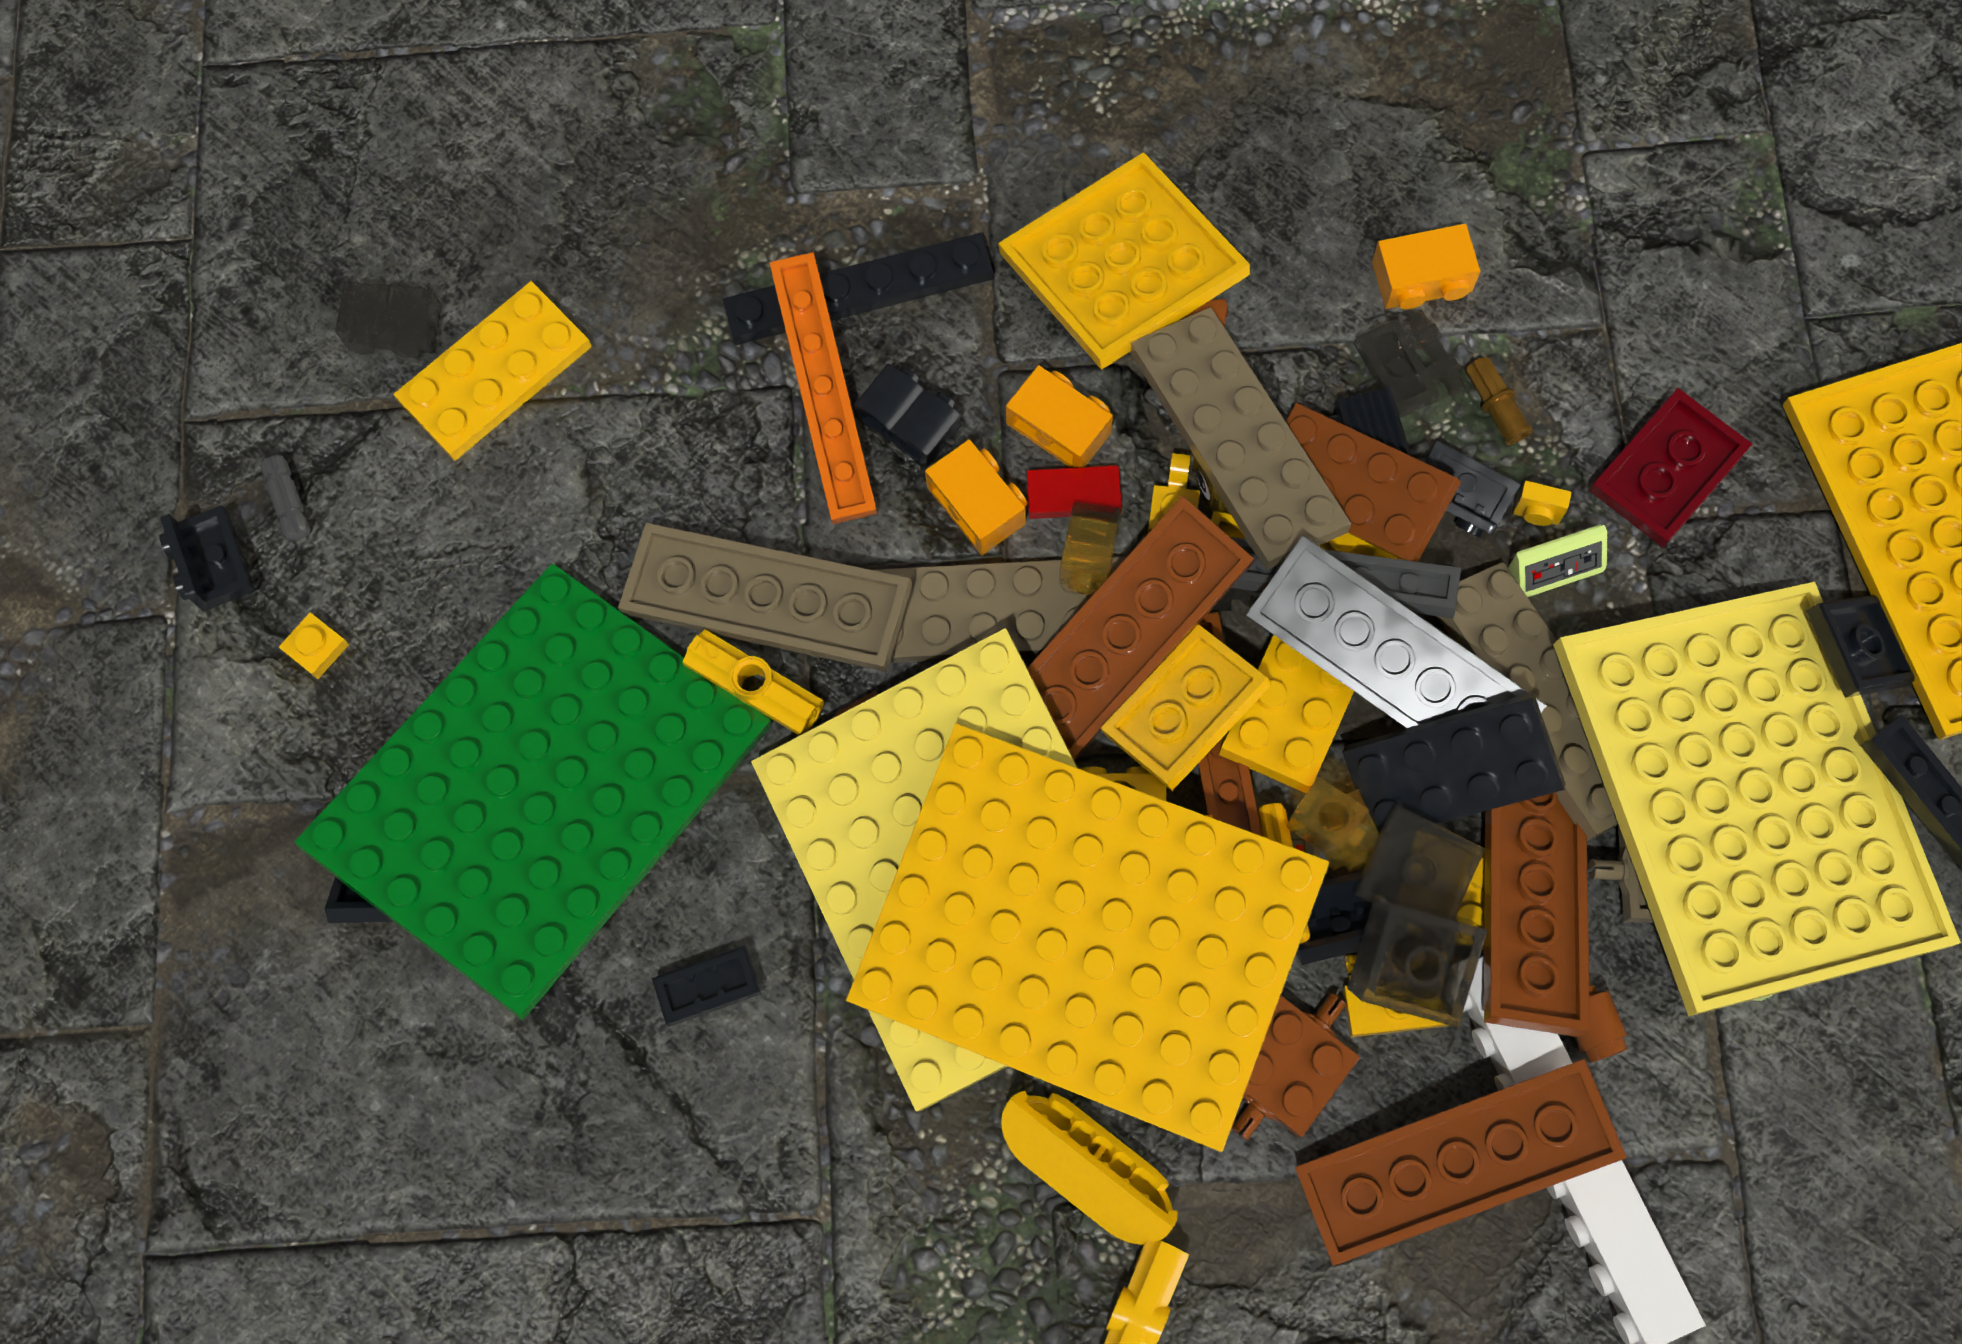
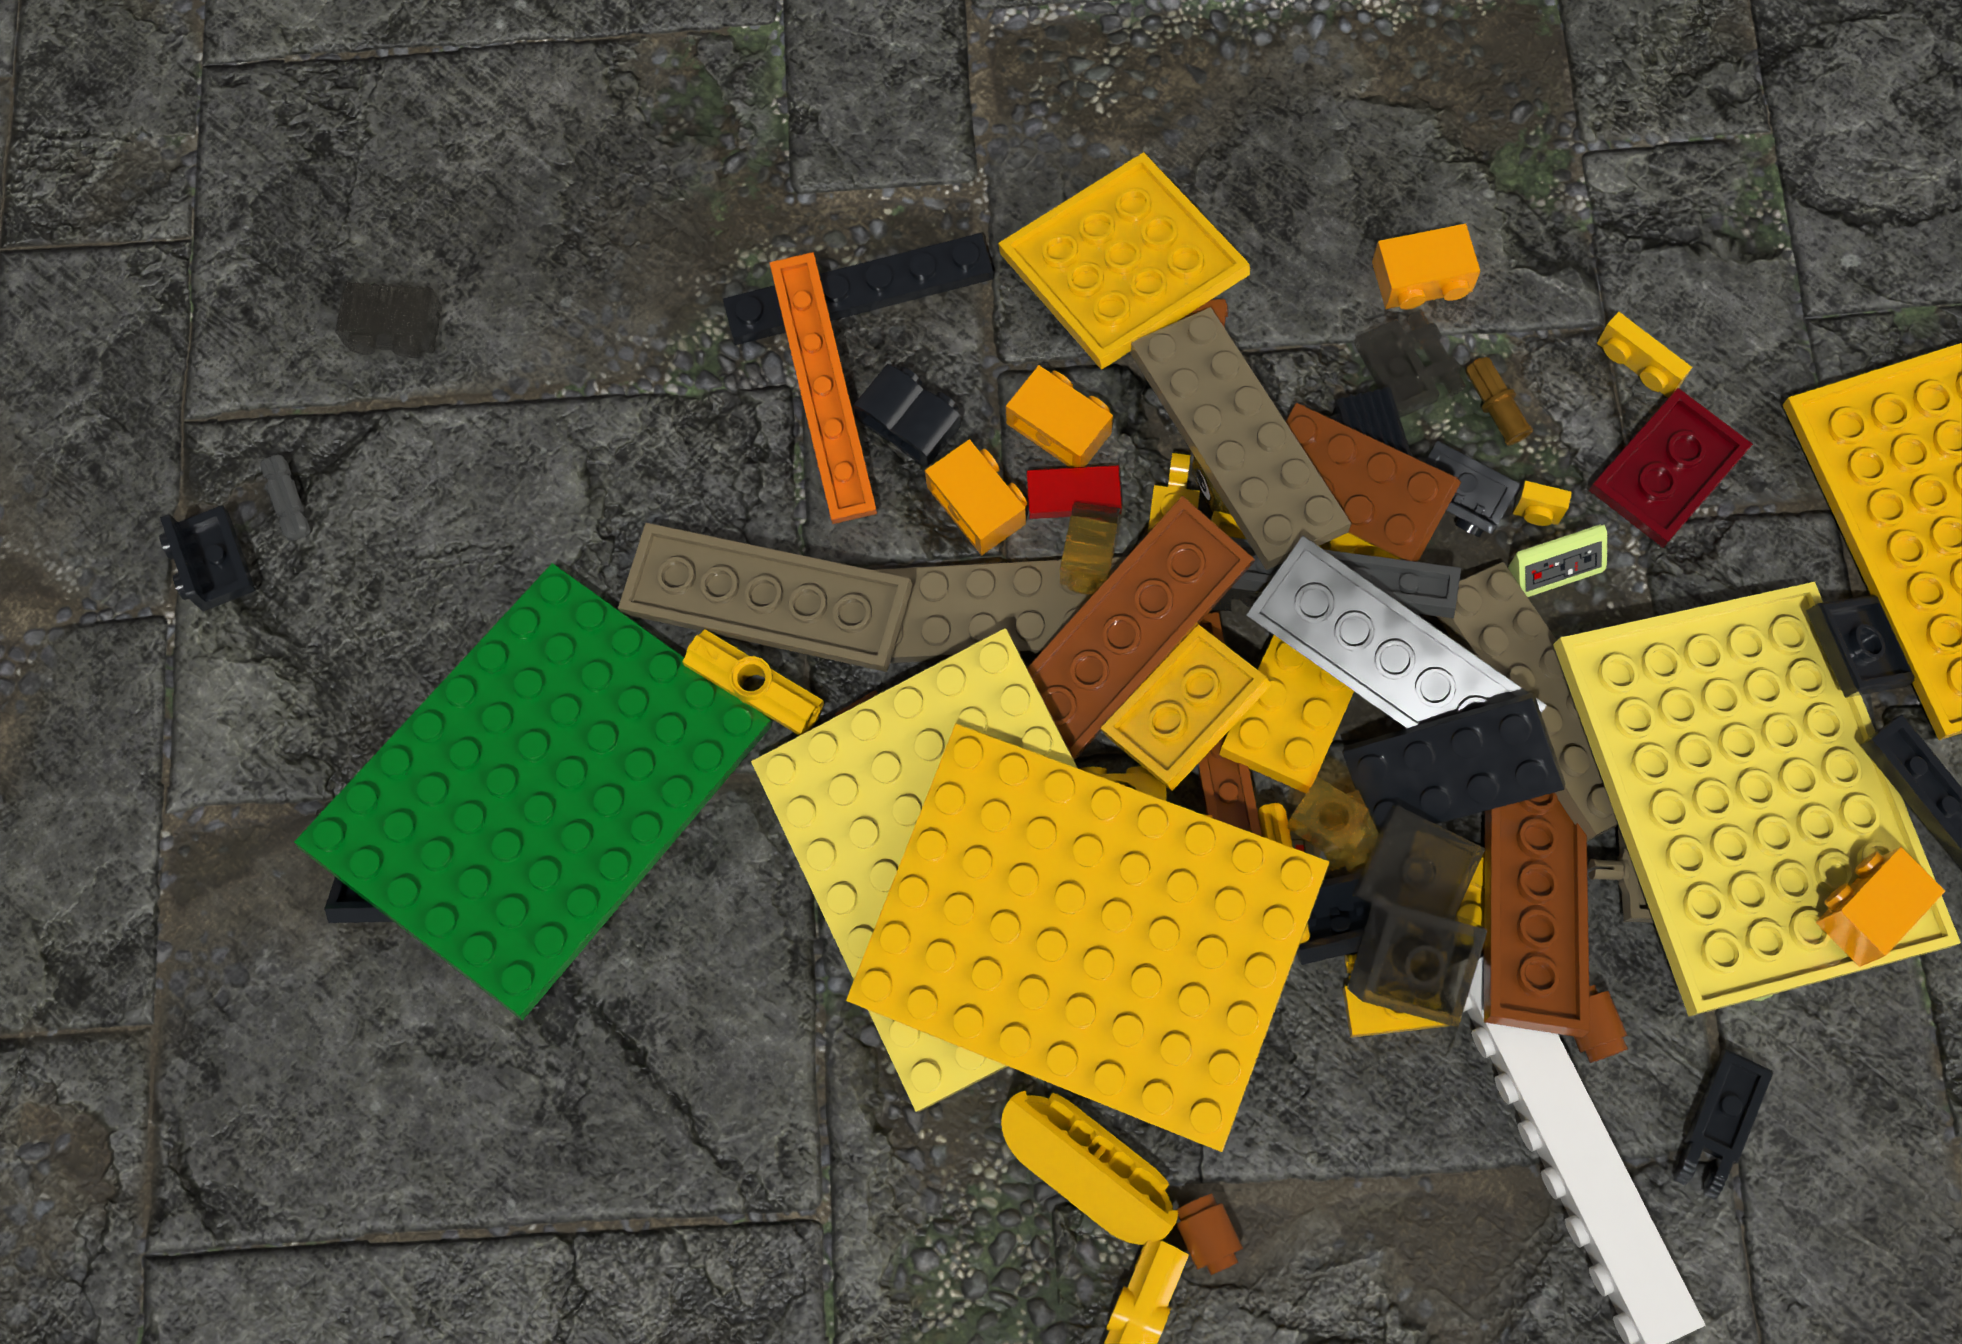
yellow plate [279,612,349,679] -> none
yellow plate [393,281,592,462] -> none
black plate [652,946,762,1027] -> none
dark orange plate [1232,993,1360,1141] -> none
dark orange plate [1295,1059,1627,1266] -> none
none -> dark orange brick [1176,1193,1243,1275]
none -> yellow plate [1597,312,1693,398]
none -> black hinge [1673,1049,1774,1200]
none -> light orange brick [1816,847,1945,967]

